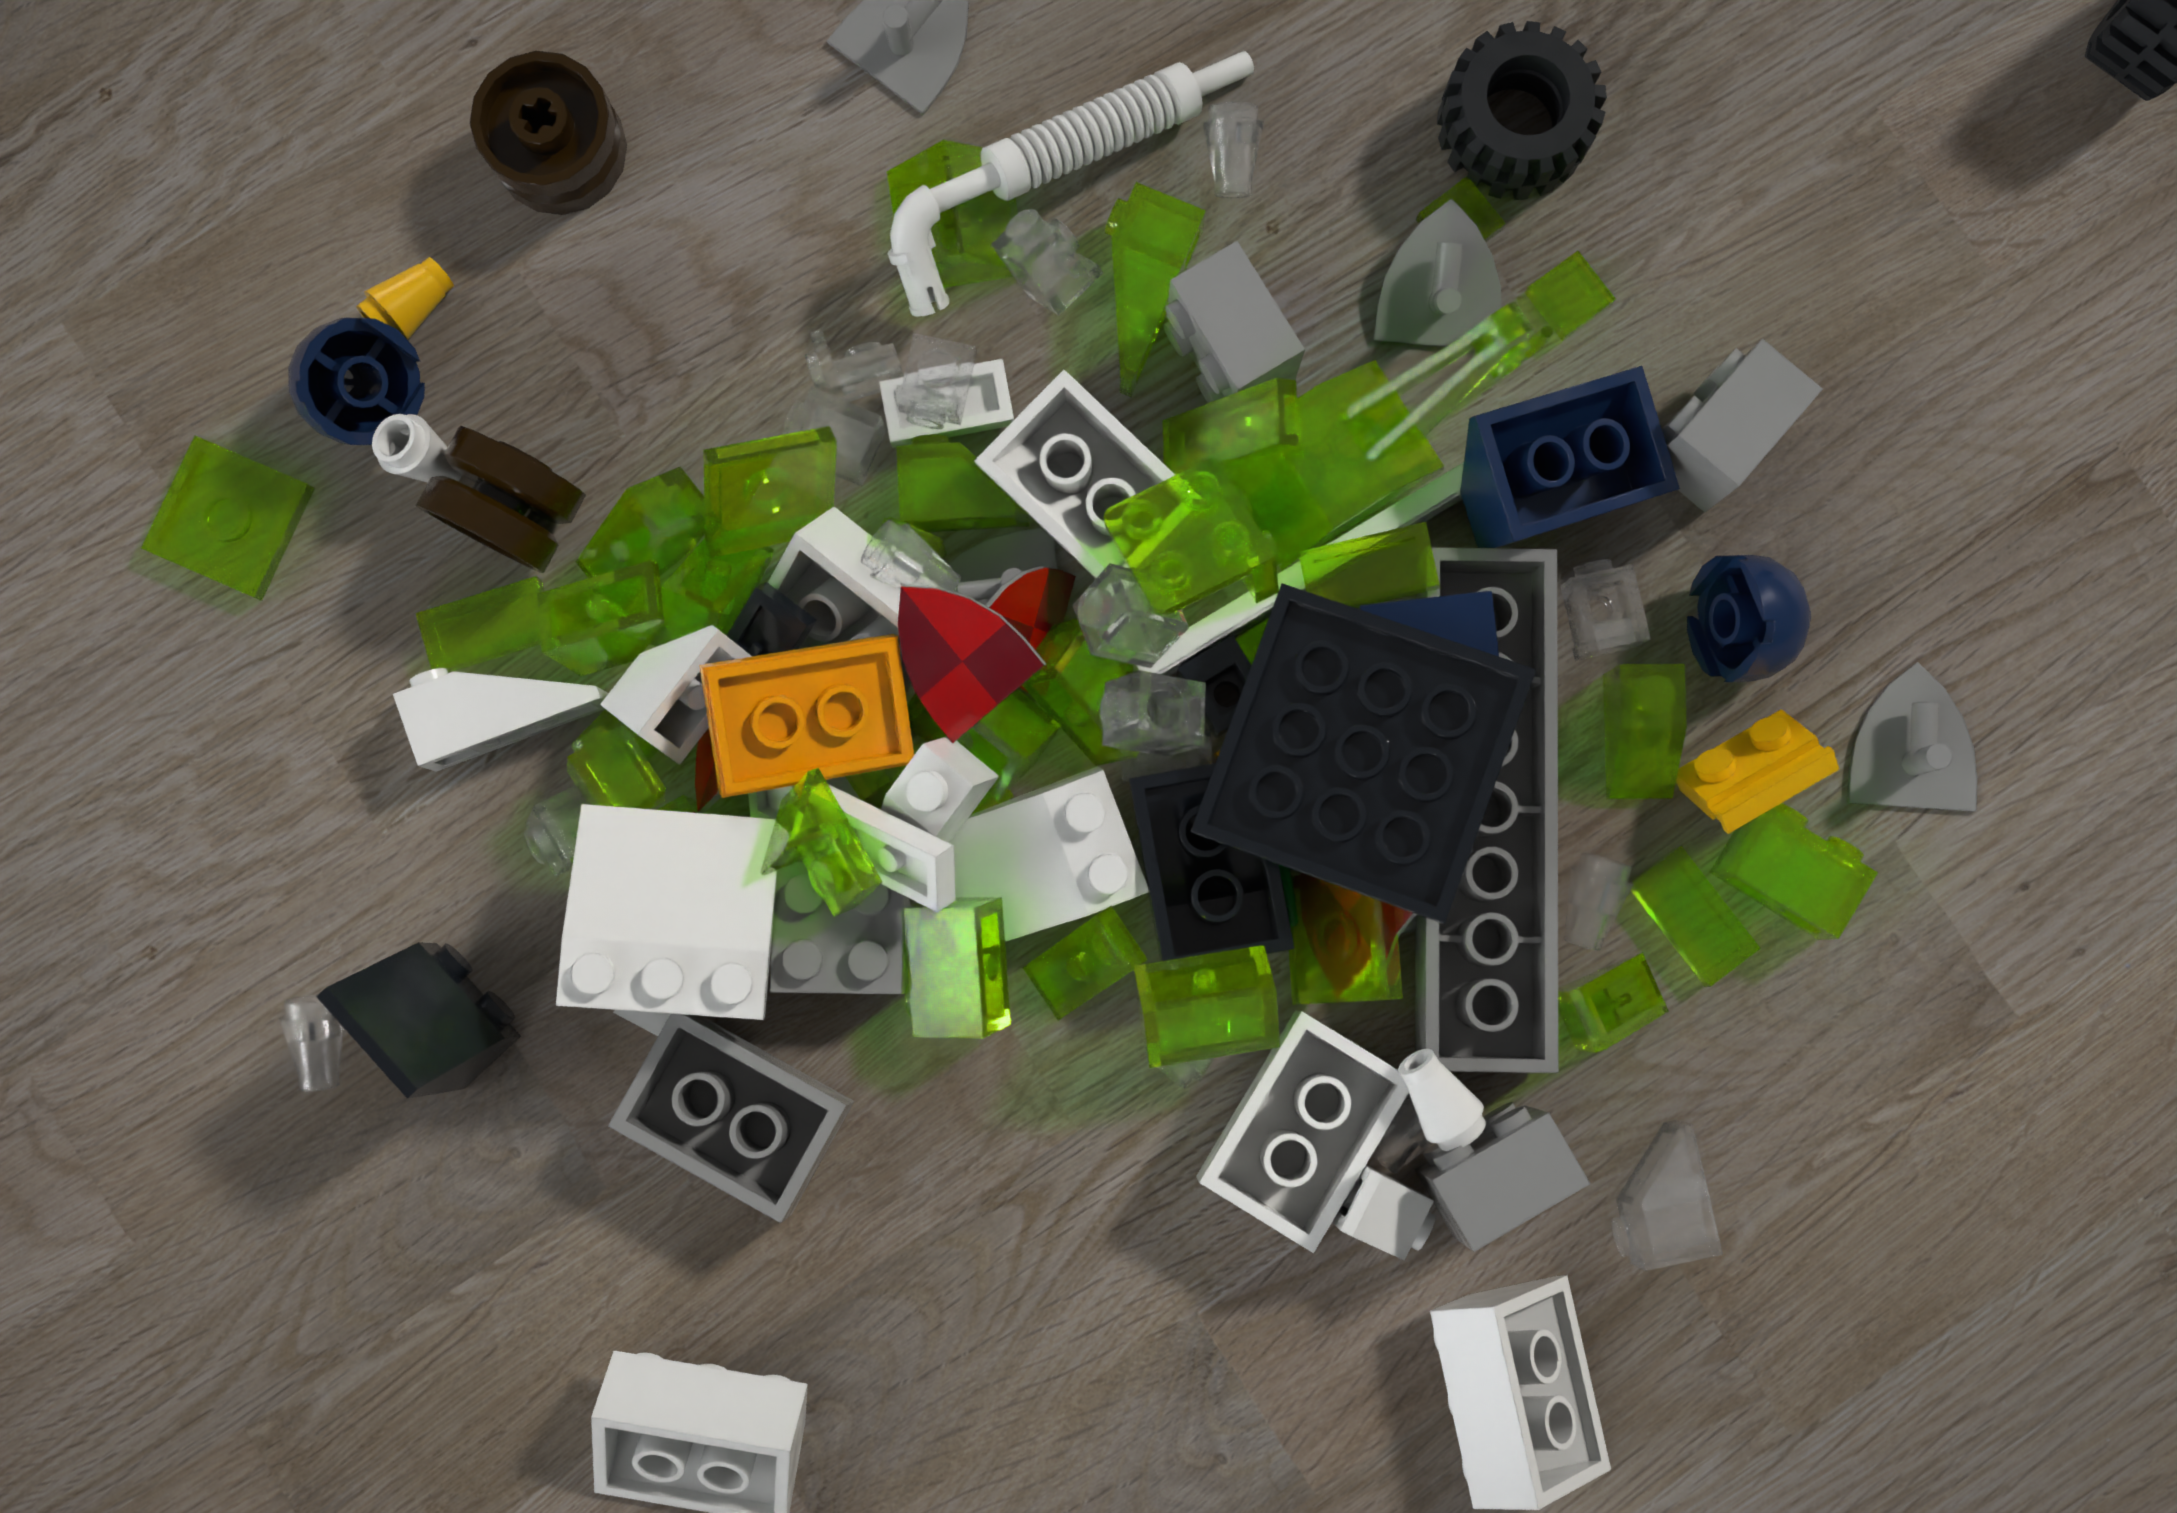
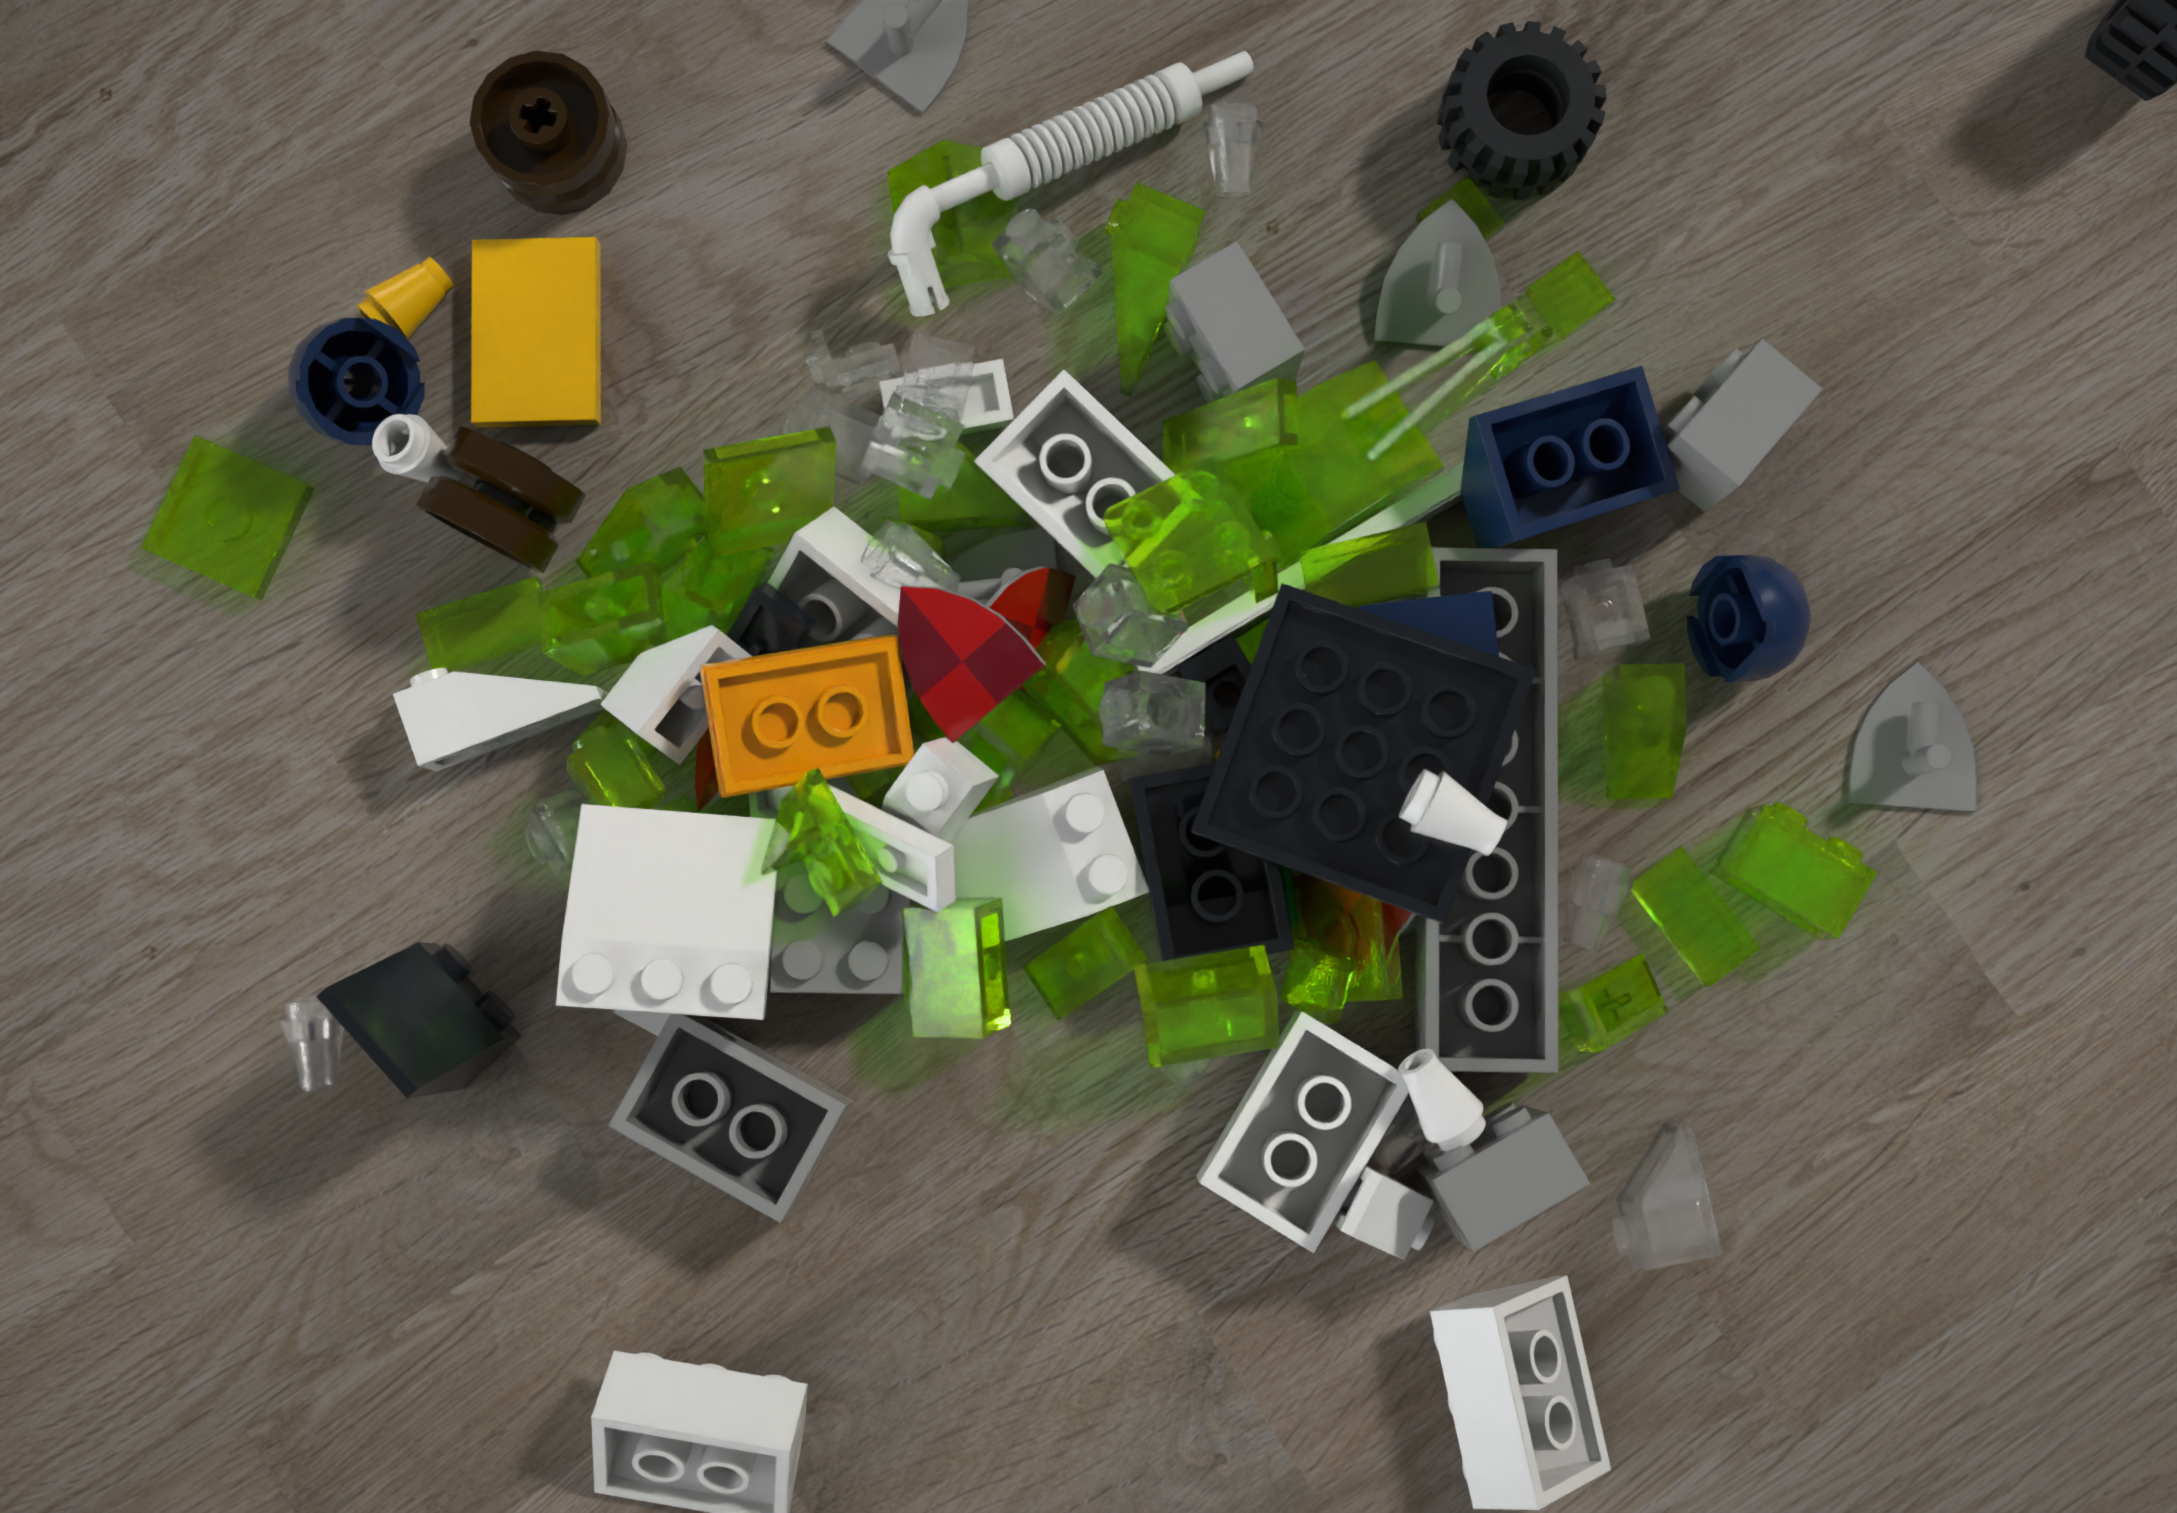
yellow plate [1673,709,1840,834] -> none
none -> yellow tile [471,237,601,428]
none -> clear brick [858,392,966,500]
none -> clear neon green tile [1279,938,1356,1024]
none -> white cone [1399,769,1507,856]

